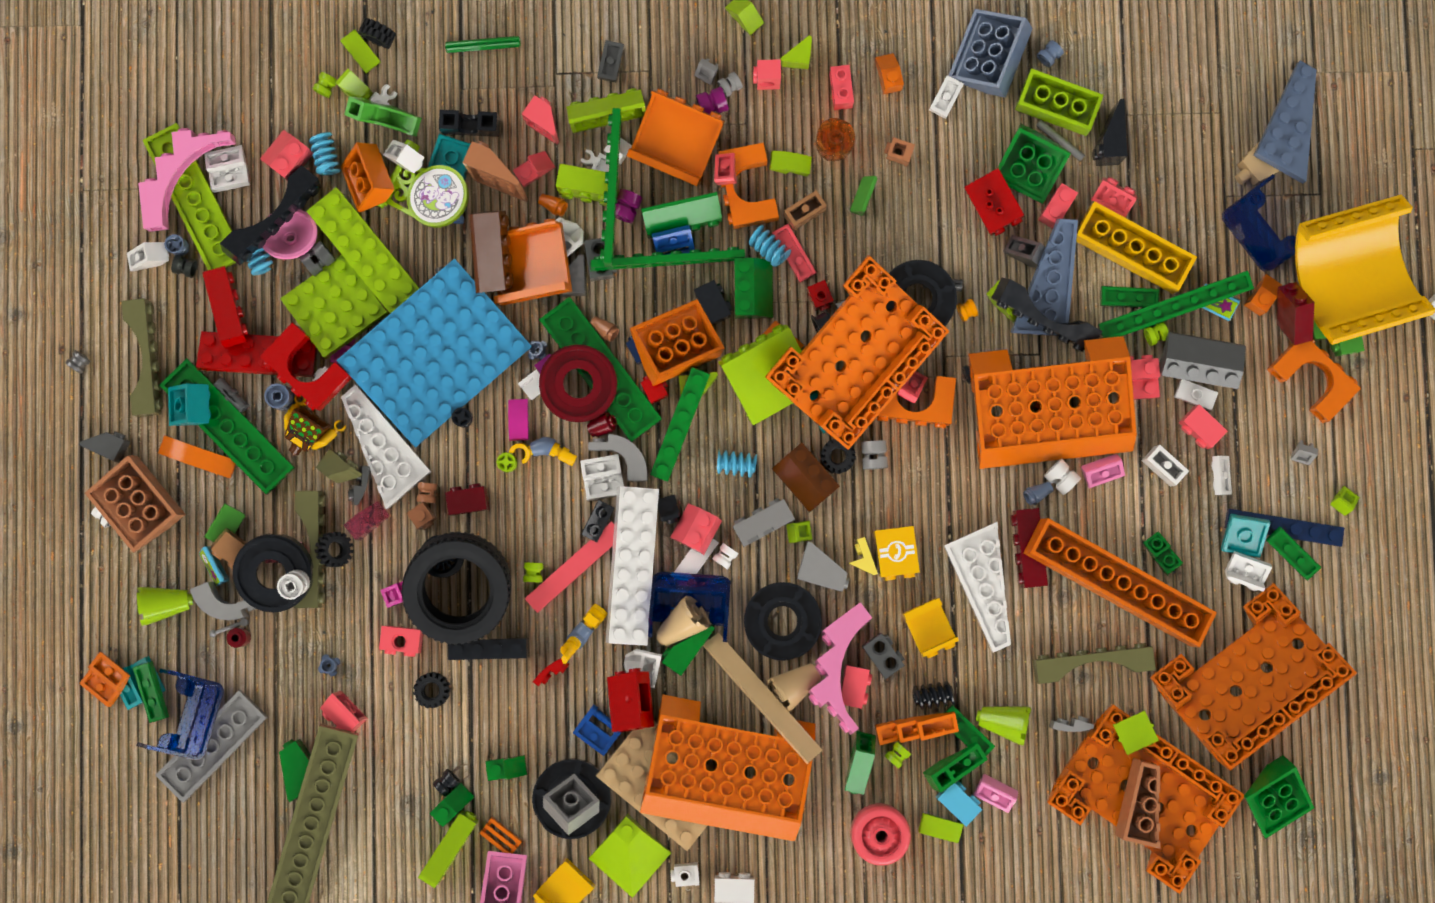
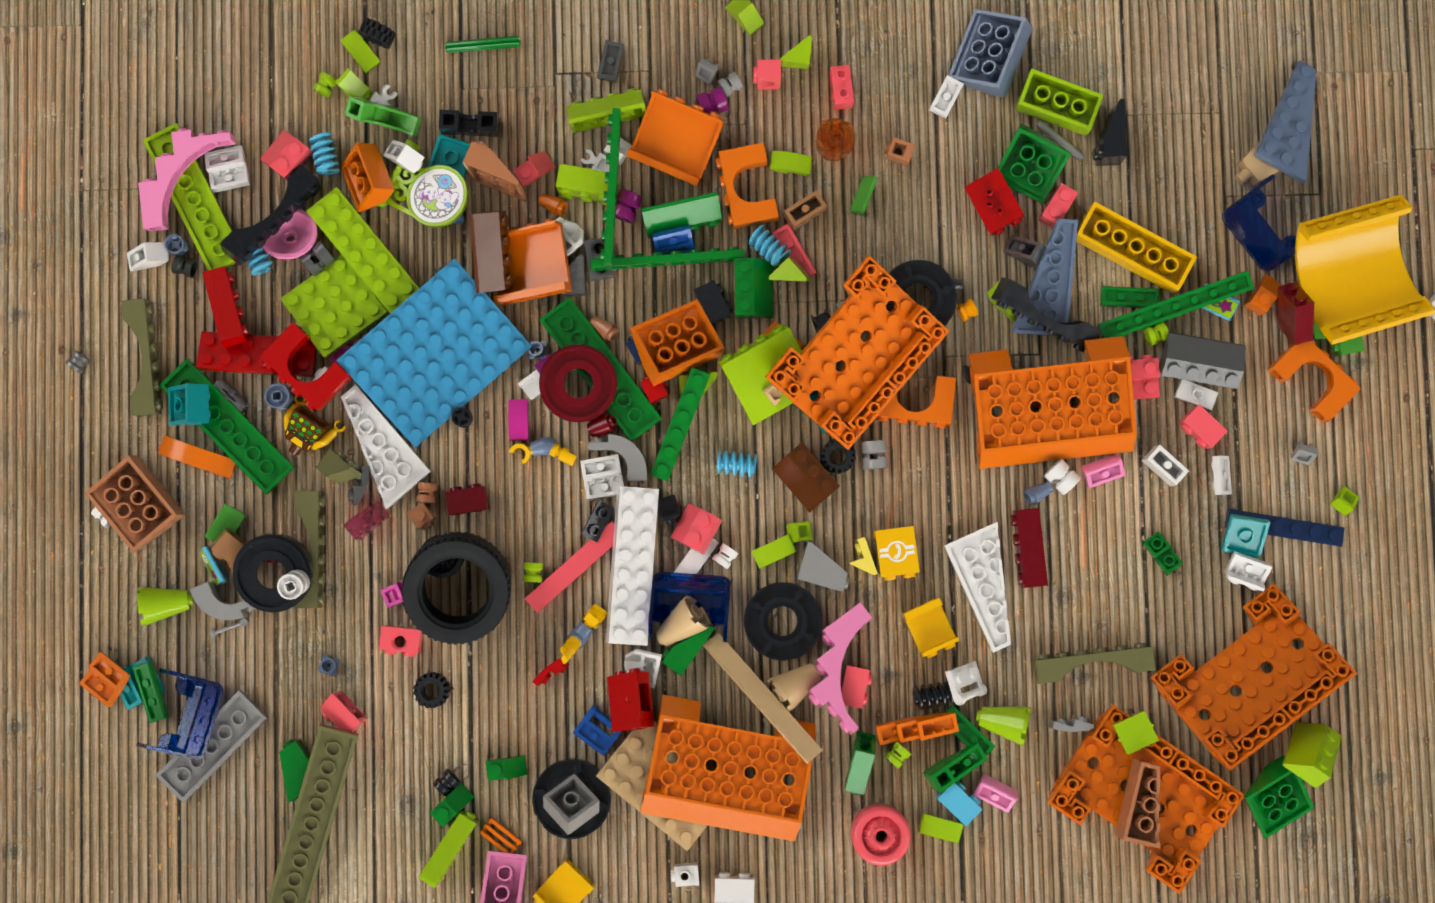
dark grey slope [79,431,130,462] -> none
dark red brick [226,627,251,648] -> none
black tyre [315,532,354,567] -> none
black arch [448,638,529,660] -> none
lime wheel [496,452,517,473] -> none
coral slope [522,95,559,145] -> none
lime slope [588,813,671,898] -> none
coral slope [714,153,737,185] -> none
light grey wedge [733,498,795,548] -> none
red brick [806,280,834,312] -> none
dark grey brick [862,633,905,679] -> none
orange slope [875,53,904,95] -> none
coral slope [897,371,928,403] -> none
orange brick [1024,518,1217,647] -> none
sand blue wheel [1037,40,1064,68] -> none
coral bracket [1091,177,1137,217] -> none
green tile [1266,527,1322,581] -> none
none -> lime slope [751,534,797,569]
none -> tan tile [763,384,782,406]
none -> lime slope [769,257,811,281]
none -> white plate [945,661,987,705]
none -> lime slope [1283,722,1342,788]

